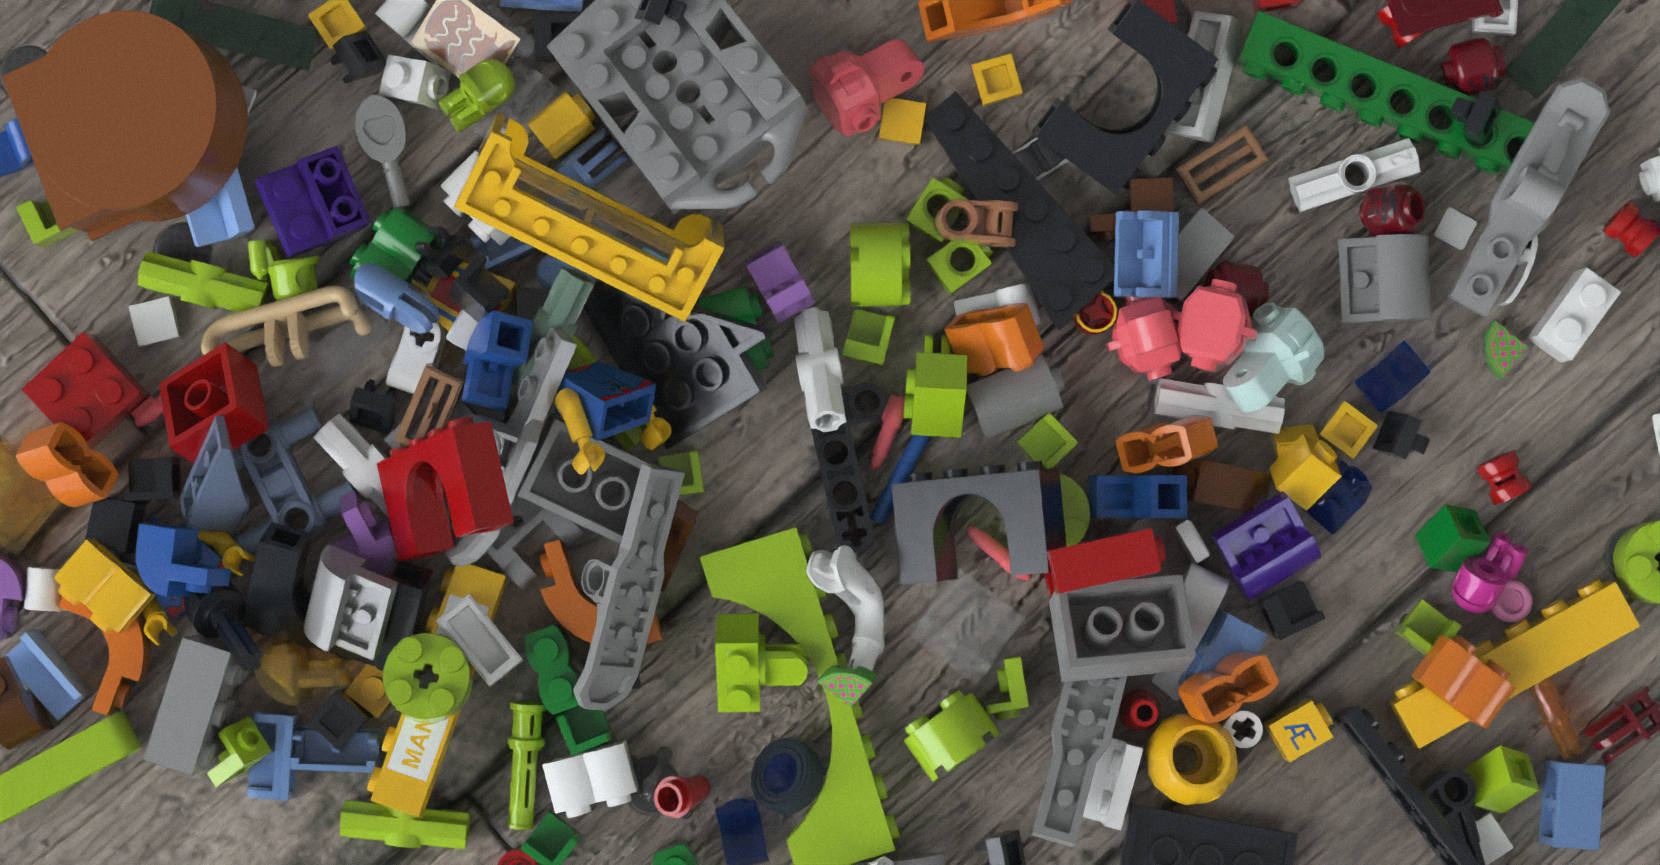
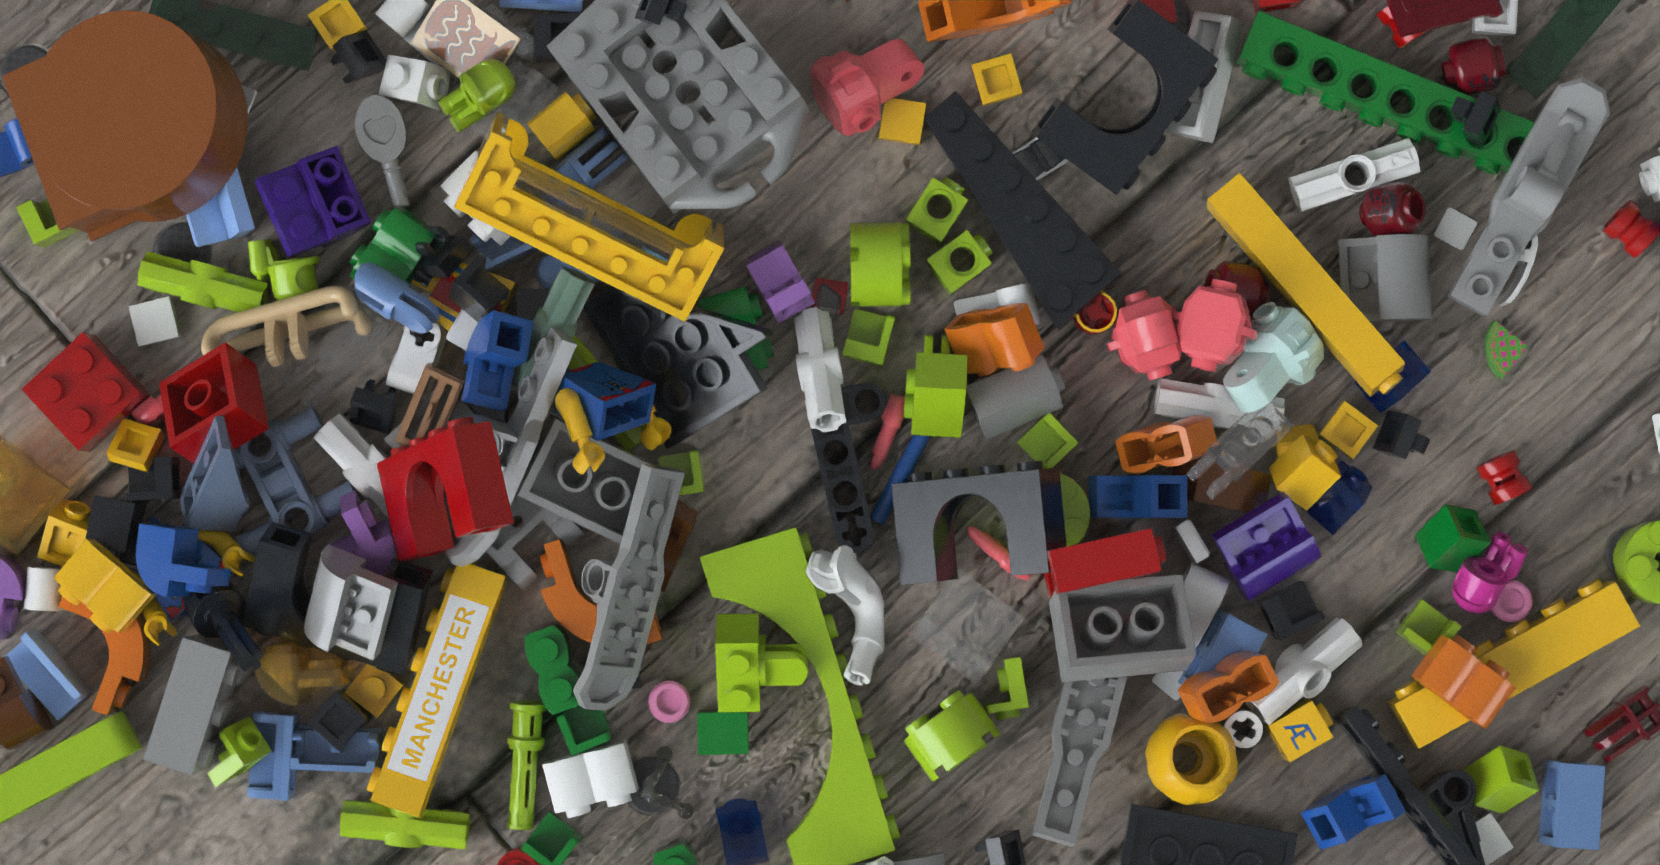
orange brick [15,422,119,508] -> none
lime brick [383,633,473,724] -> none
white tile [436,594,523,687] -> none
red cone [654,775,711,818] -> none
black wheel [751,738,822,815] -> none
bright green tile [818,665,878,707] -> none
nougat piece [935,199,1018,247] -> none
white bracket [1083,738,1143,831] -> none
reddish brown brick [1087,177,1174,242] -> none
medium blue hinge [1114,211,1179,298] -> none
red cone [1119,689,1161,731] -> none
medium nougat tile [1175,125,1269,205] -> none
light grey hinge [1175,206,1235,301] -> none
white brick [1527,267,1621,363] -> none
clear orange axle [1528,676,1583,759] -> none
none -> yellow bracket [37,499,92,567]
none -> yellow plate [106,418,165,472]
none -> bright pink tile [648,680,691,723]
none -> green panel [697,710,750,755]
none -> sticker [811,278,848,315]
none -> clear hinge [1186,402,1295,500]
none -> yellow brick [1207,173,1405,397]
none -> white piece [1245,617,1363,725]
none -> blue brick [1301,774,1406,850]

